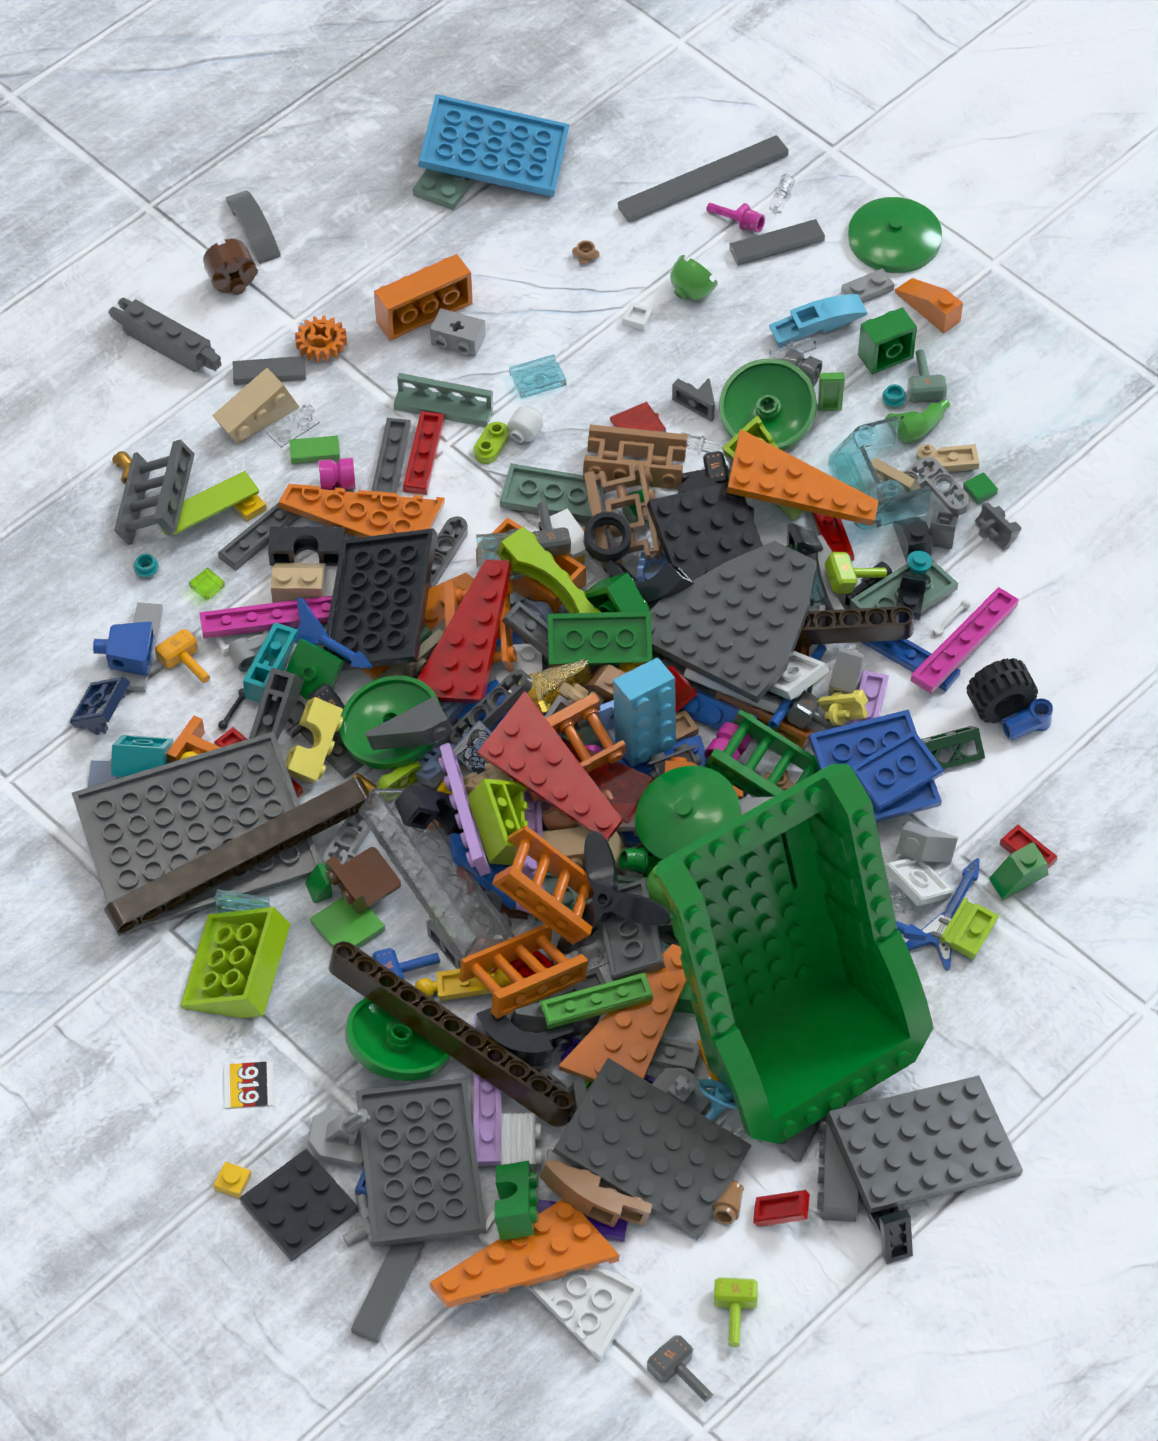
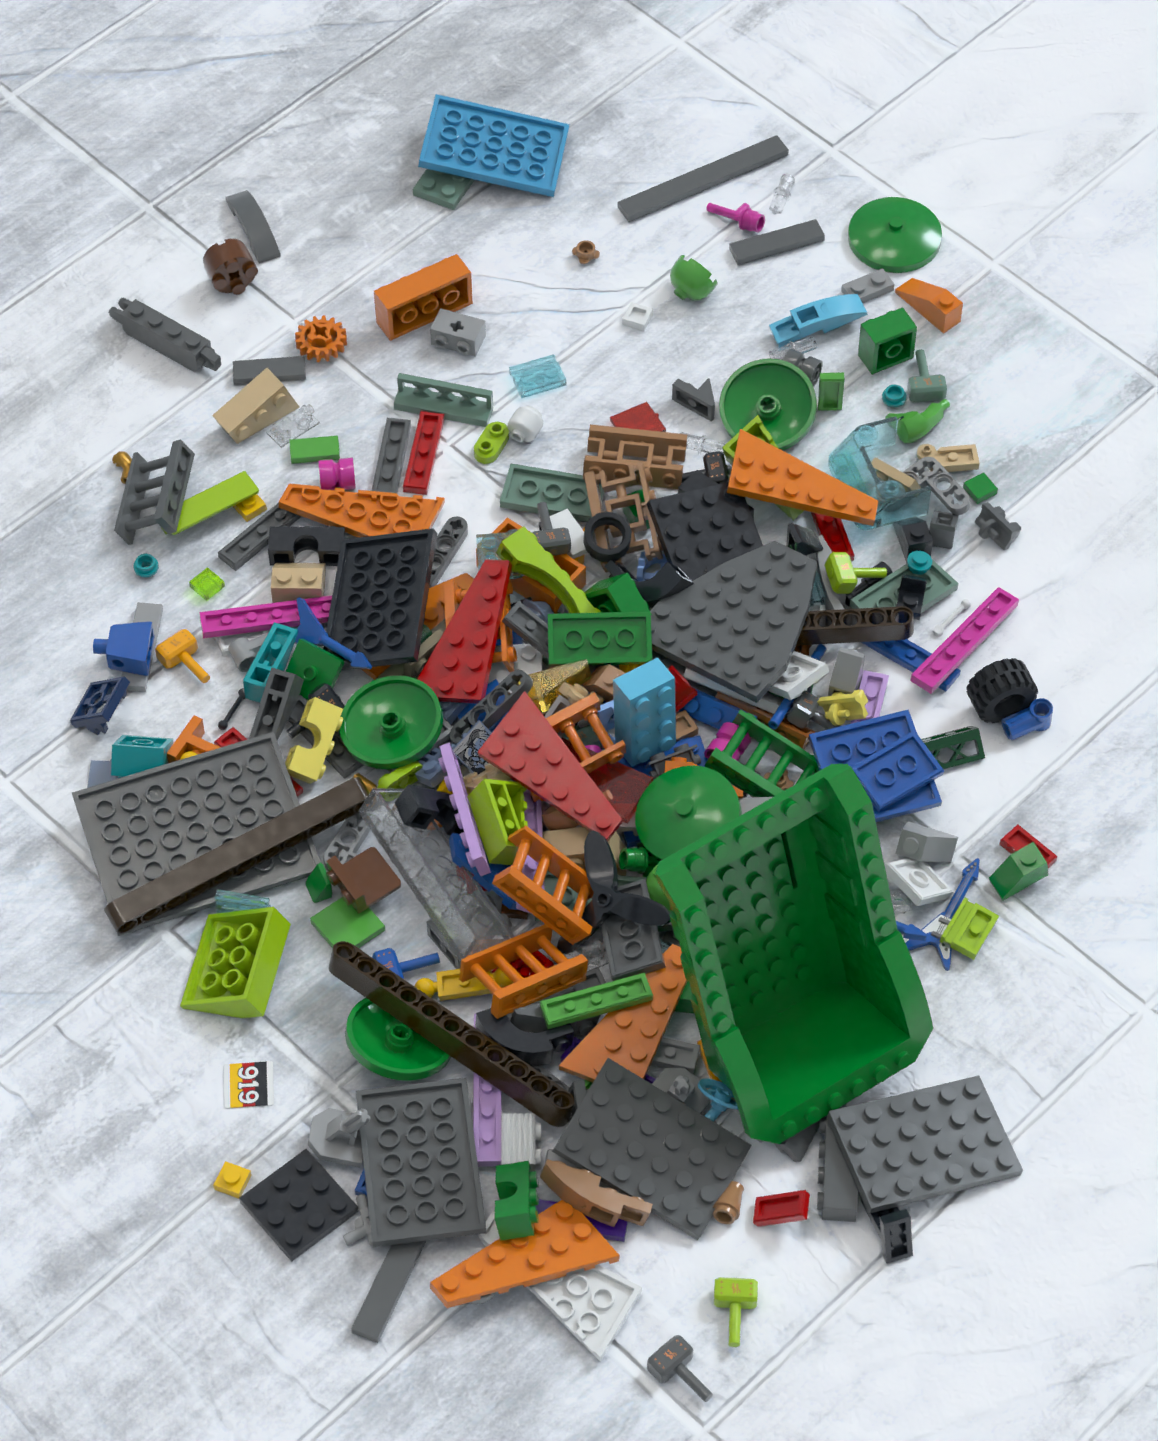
dark grey slope [365,696,453,750] -> none

